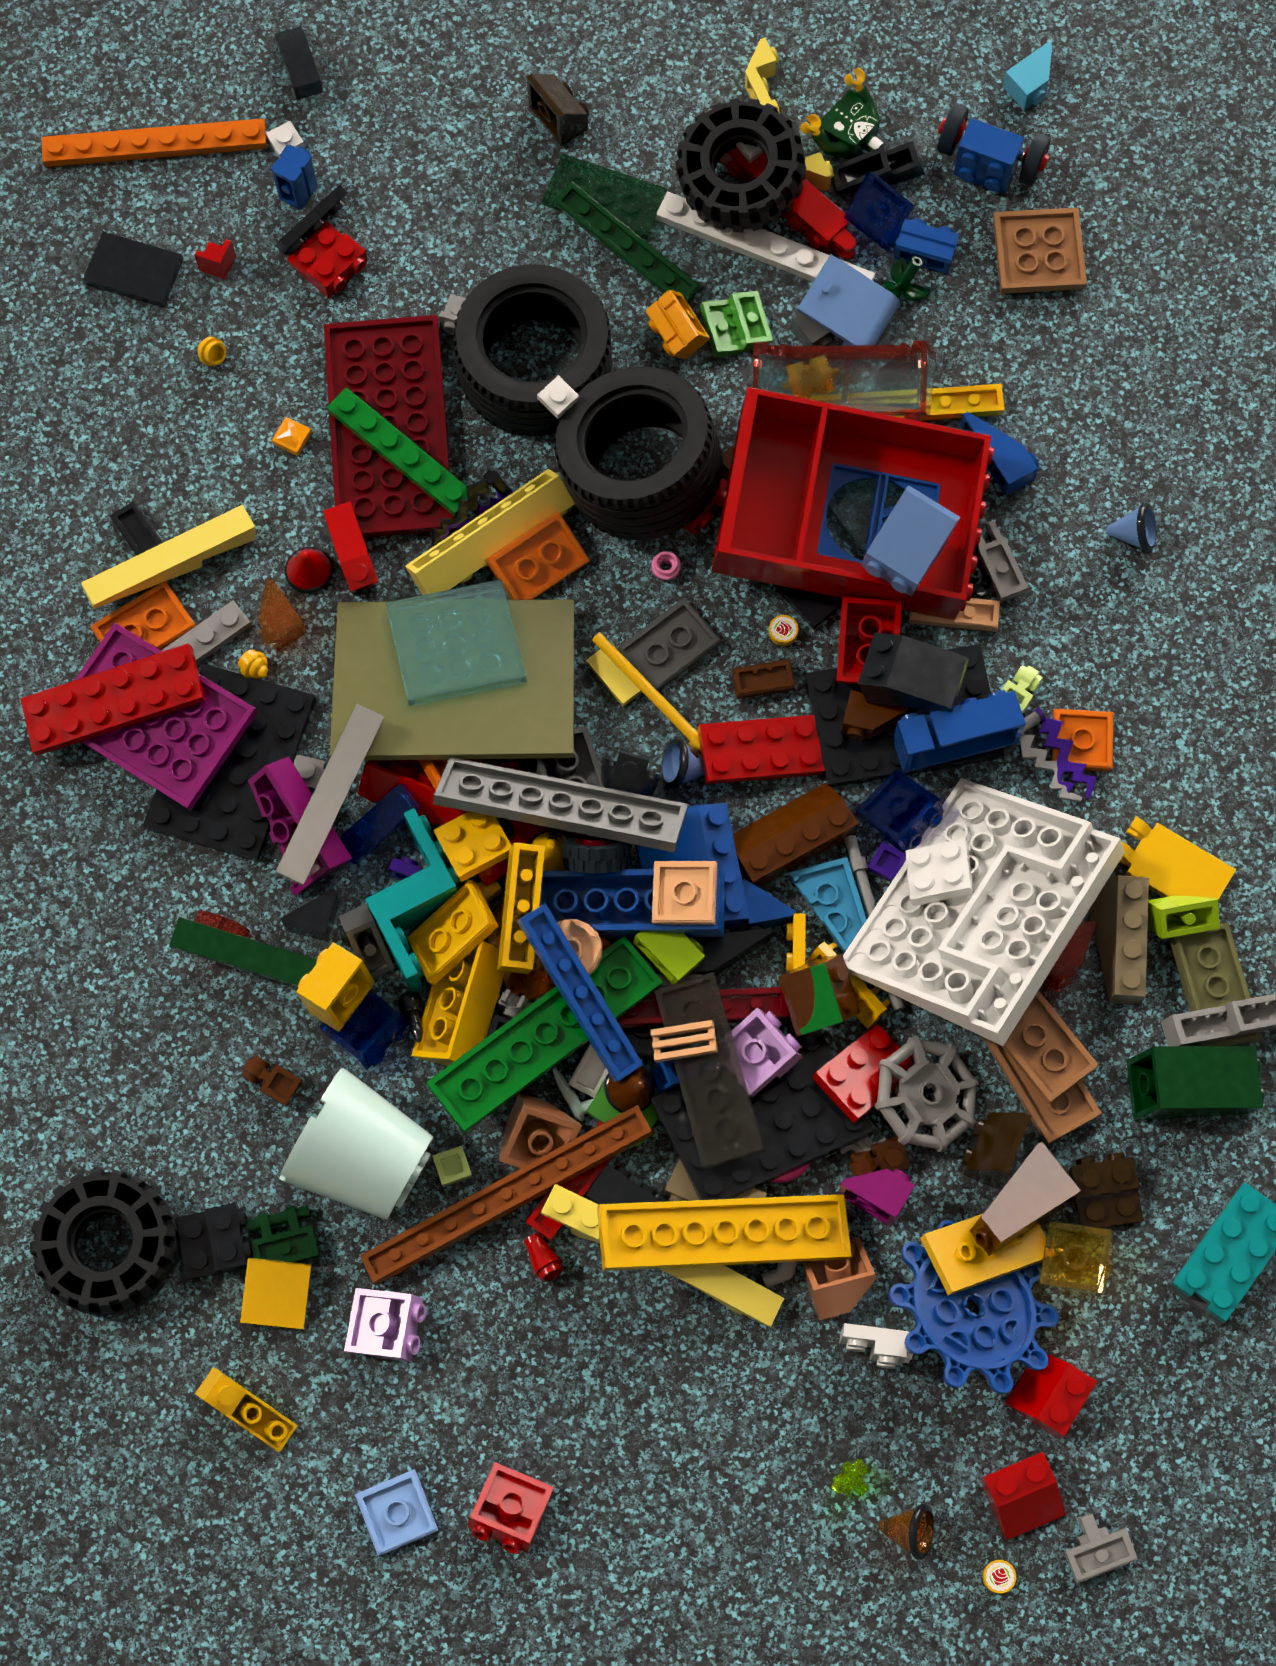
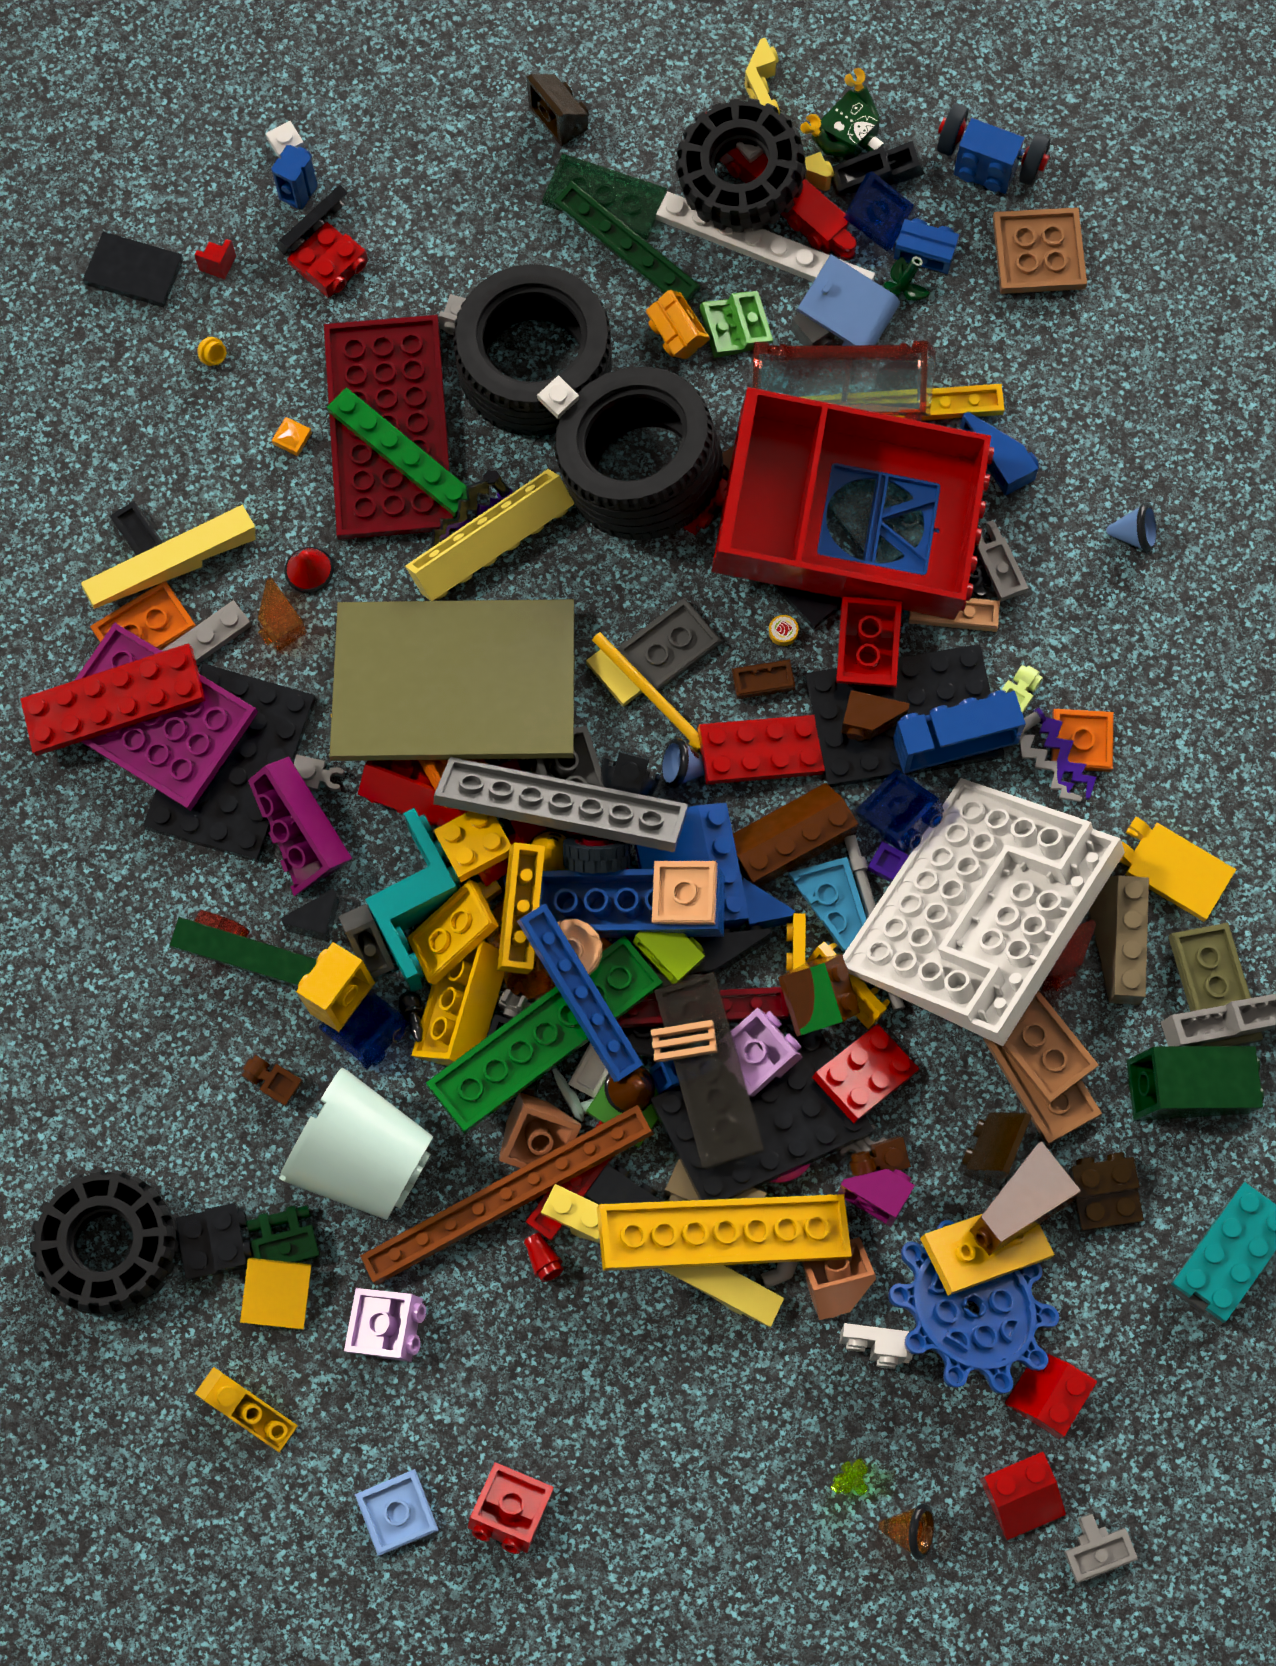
orange plate [42,118,267,167] -> none
yellow plate [238,649,268,679] -> none
black slope [275,26,323,100] -> none
light grey slope [275,704,384,886] -> none
red slope [323,501,380,594] -> none
clear blue tile [340,783,421,864] -> none
clear light blue tile [385,579,527,706] -> none
dark purple plate [389,857,422,880] -> none
yellowish green plate [433,1146,472,1187] -> none
orange tile [485,511,590,600] -> none
bright pink plate [651,551,681,580] -> none
clear yellow wheel [782,354,840,399] -> none
black slope [858,633,969,712] -> none
medium blue slope [861,485,960,597] -> none
light grey plate [874,1036,979,1152] -> none
white plate [905,838,973,906] -> none
tile [982,1560,1016,1594] -> none
medium azure slope [1003,42,1052,110] -> none
clear yellow slope [1039,1221,1113,1294] -> none
lime slope [1148,895,1220,939] -> none

